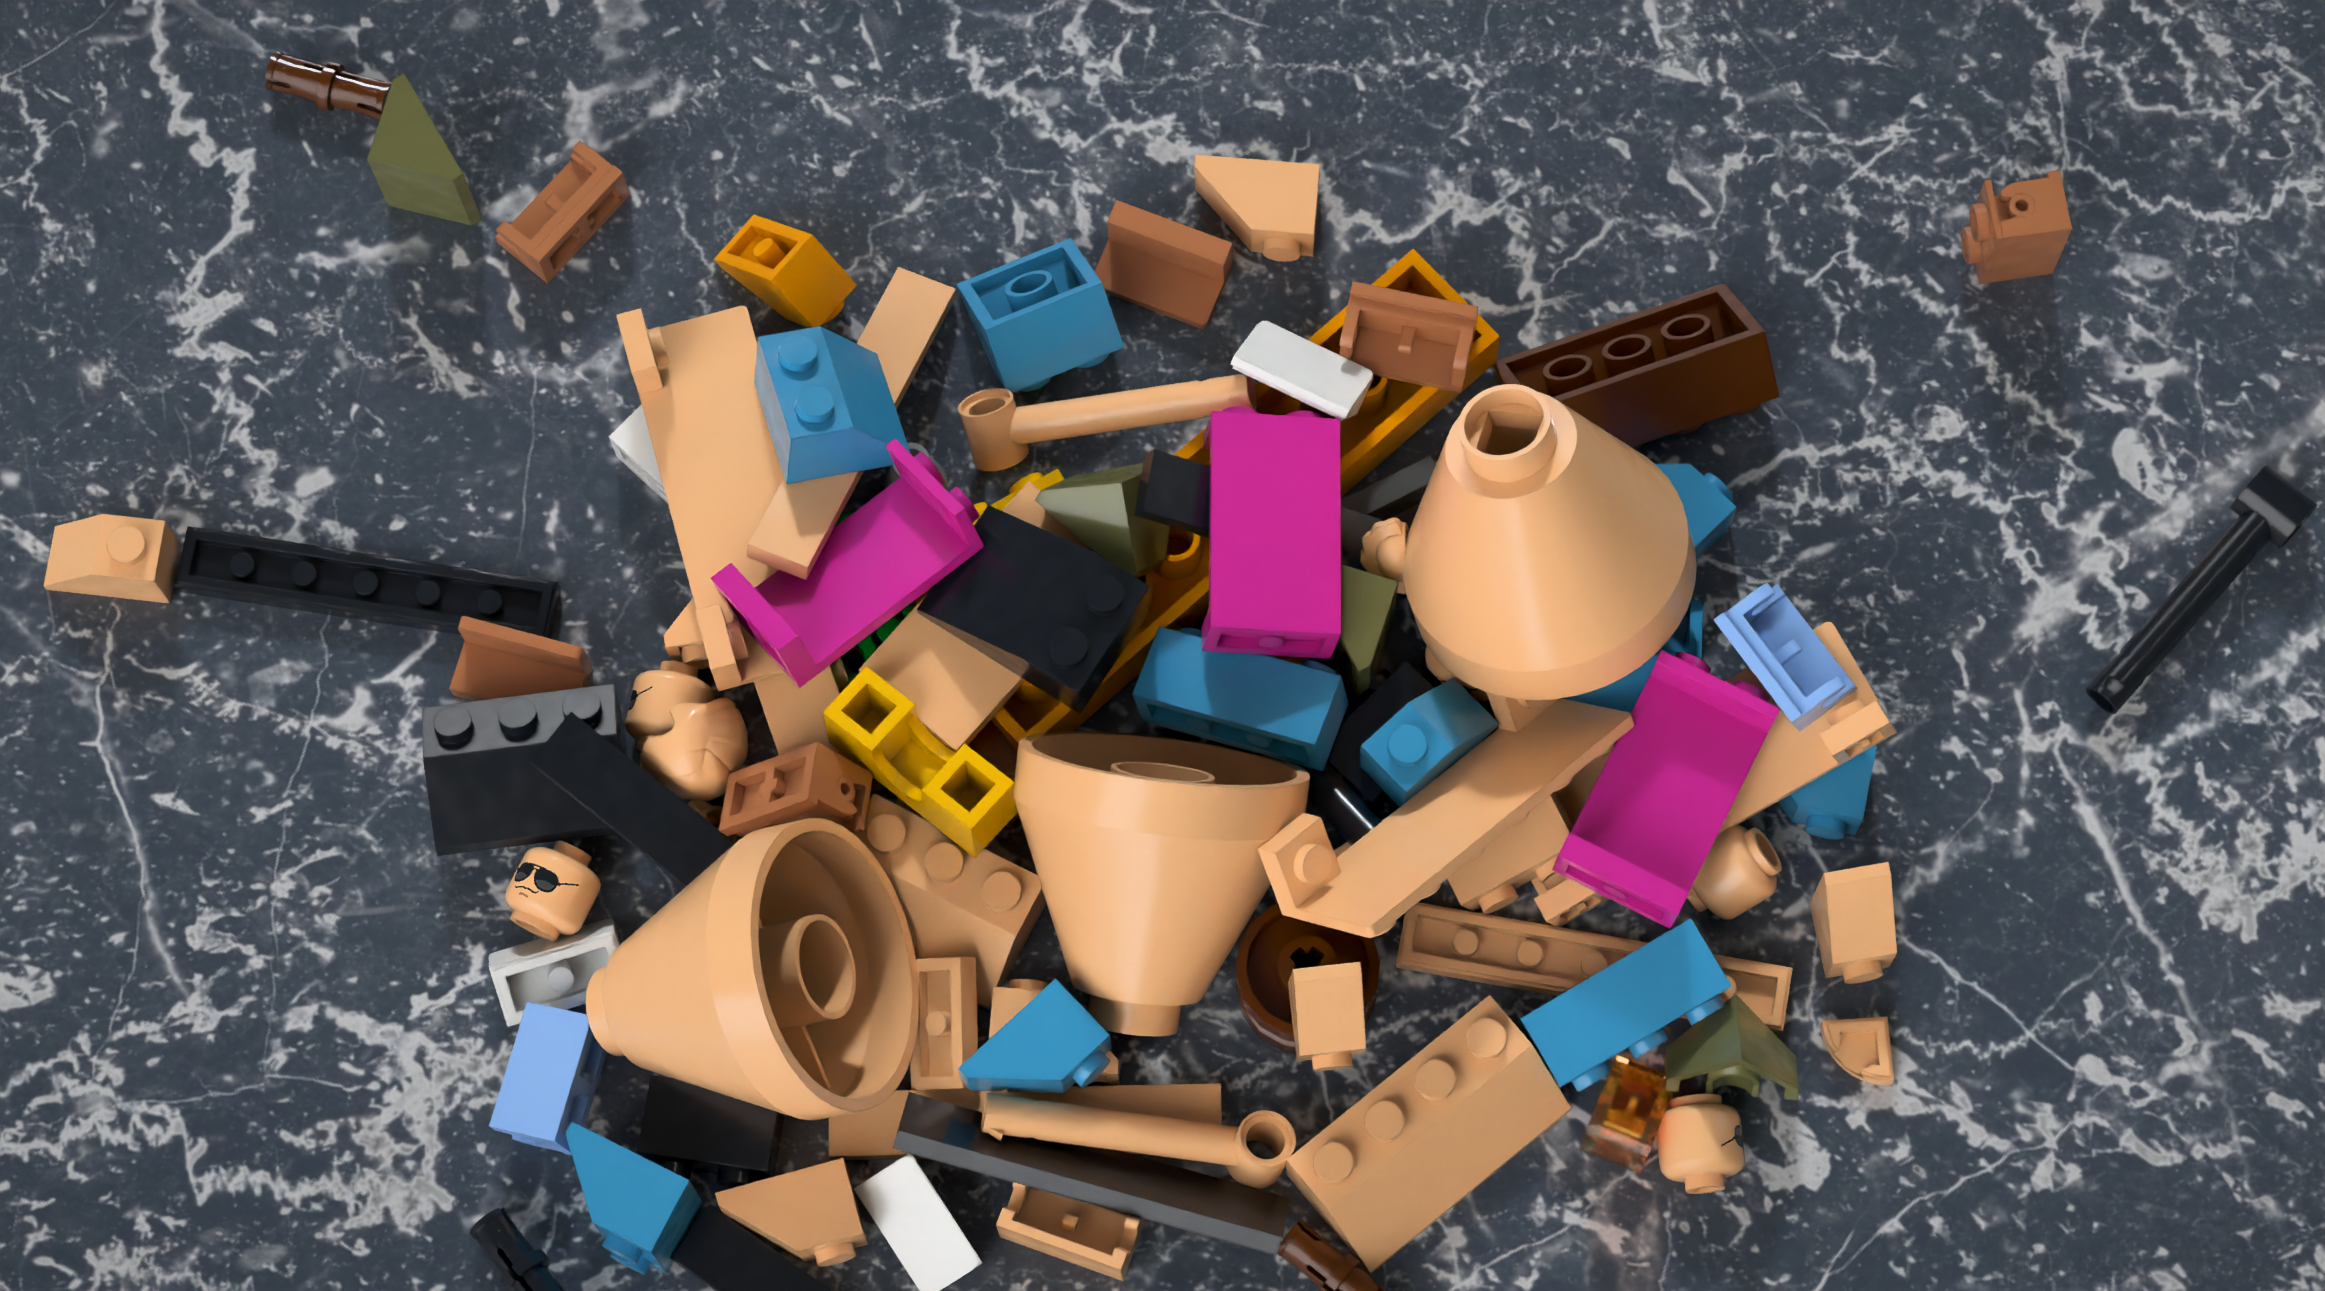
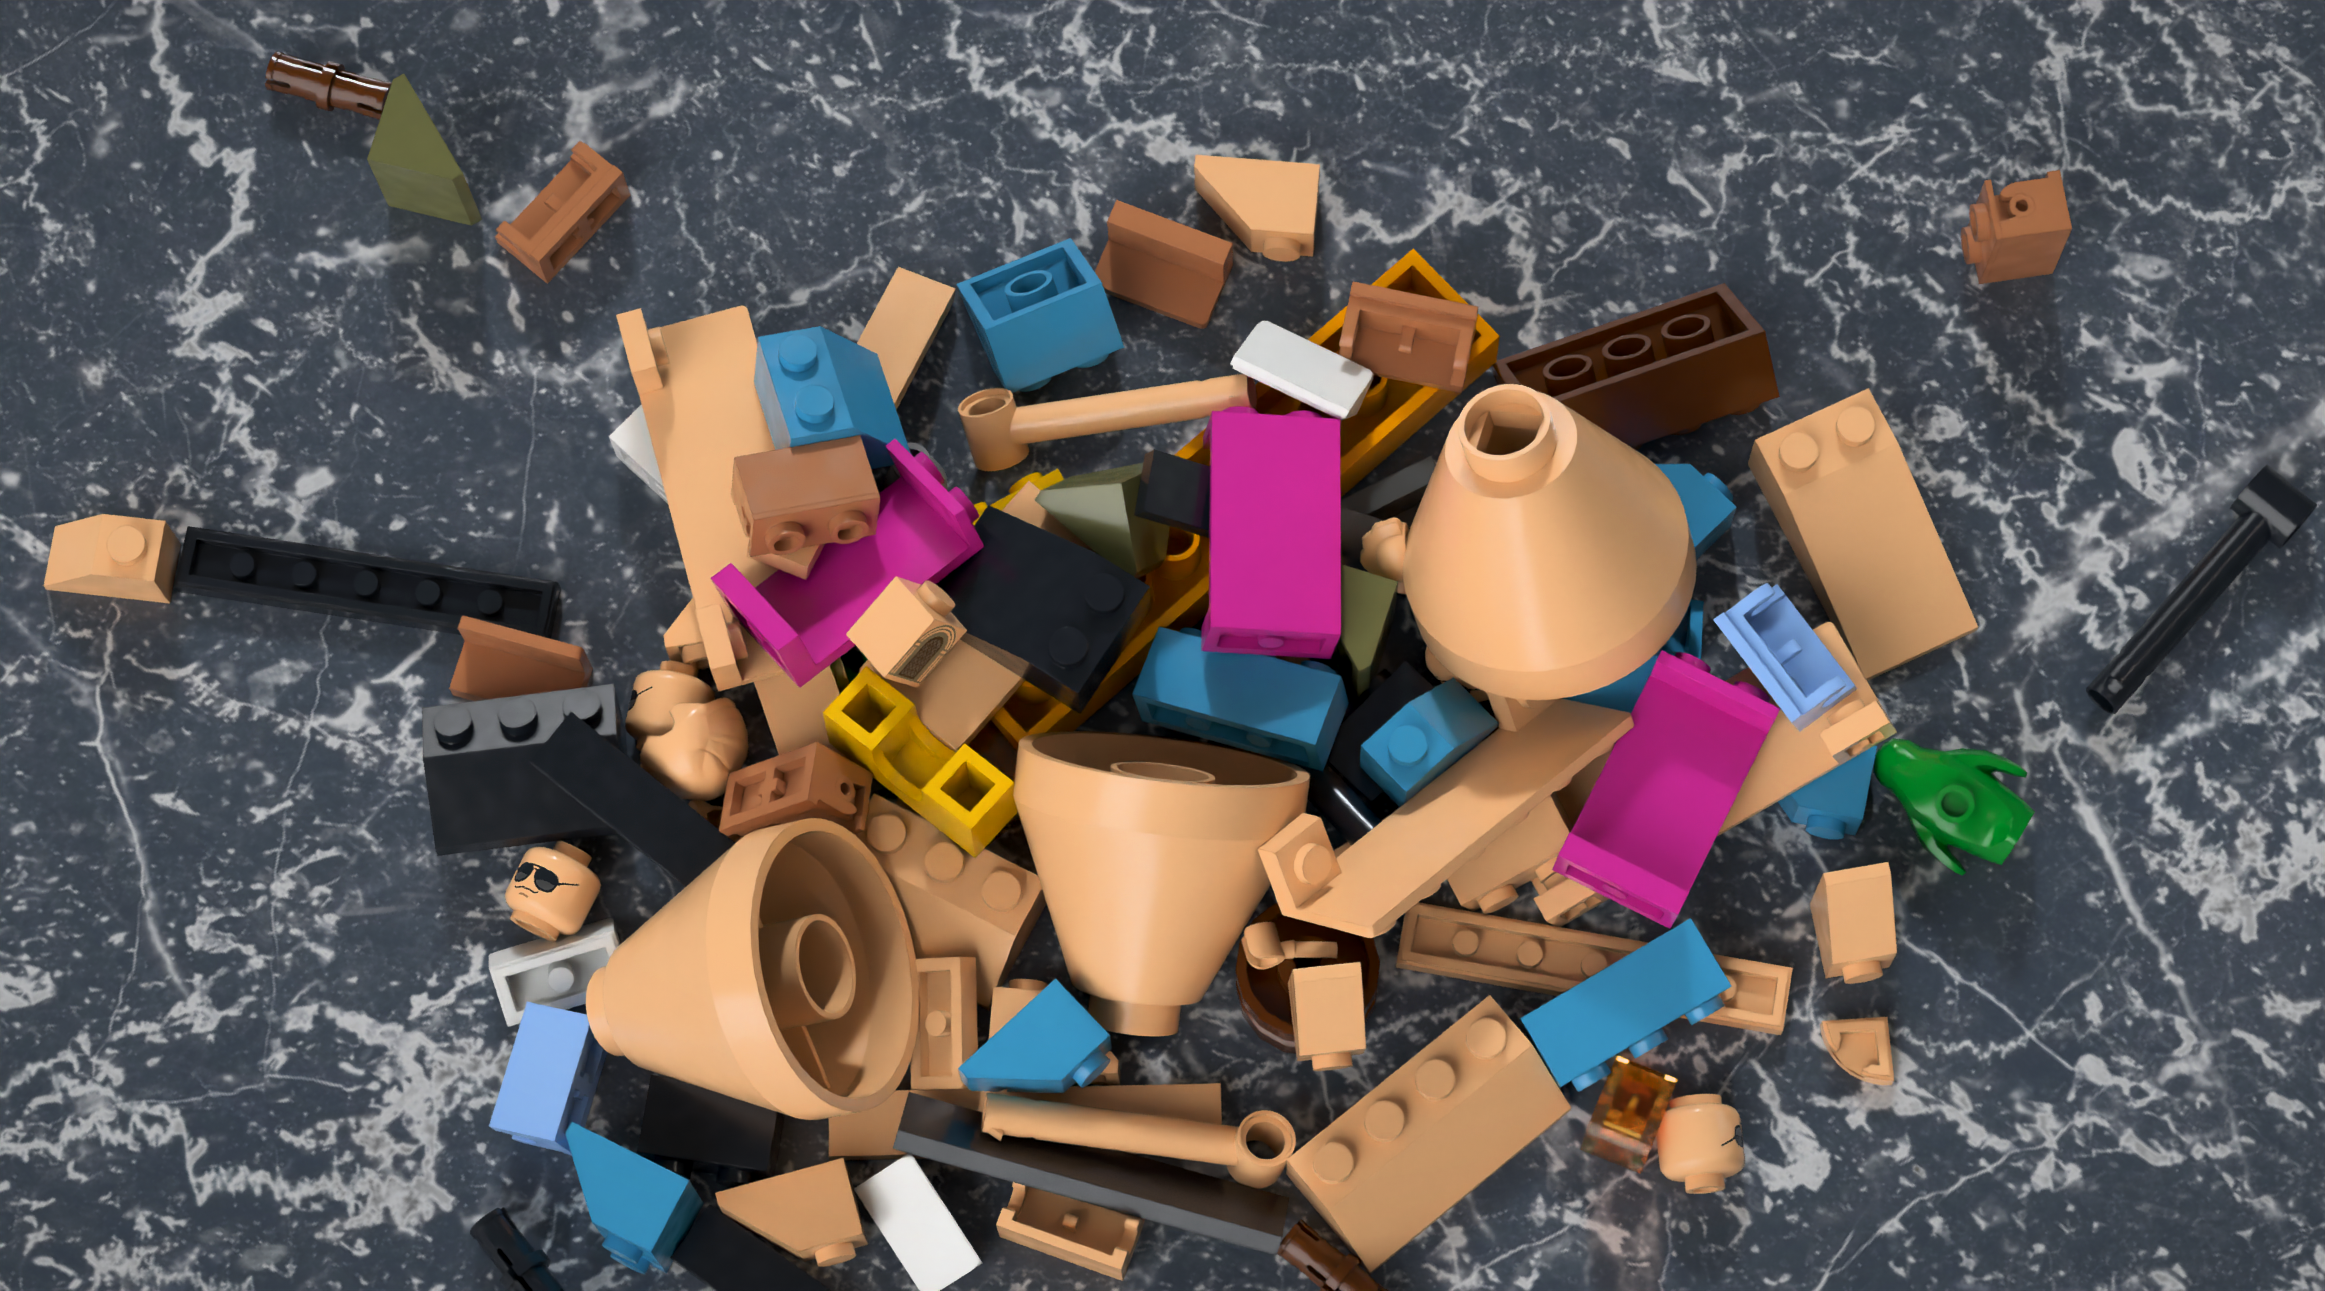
light orange slope [713,215,857,328] -> none
olive slope [1664,994,1799,1100] -> none
light nougat head [1687,824,1782,920] -> none
none -> nougat hinge [731,435,880,557]
none -> light nougat brick [846,576,967,688]
none -> light nougat hand [1241,922,1338,970]
none -> light nougat slope [1748,388,1978,681]
none -> green animal [1872,738,2035,875]

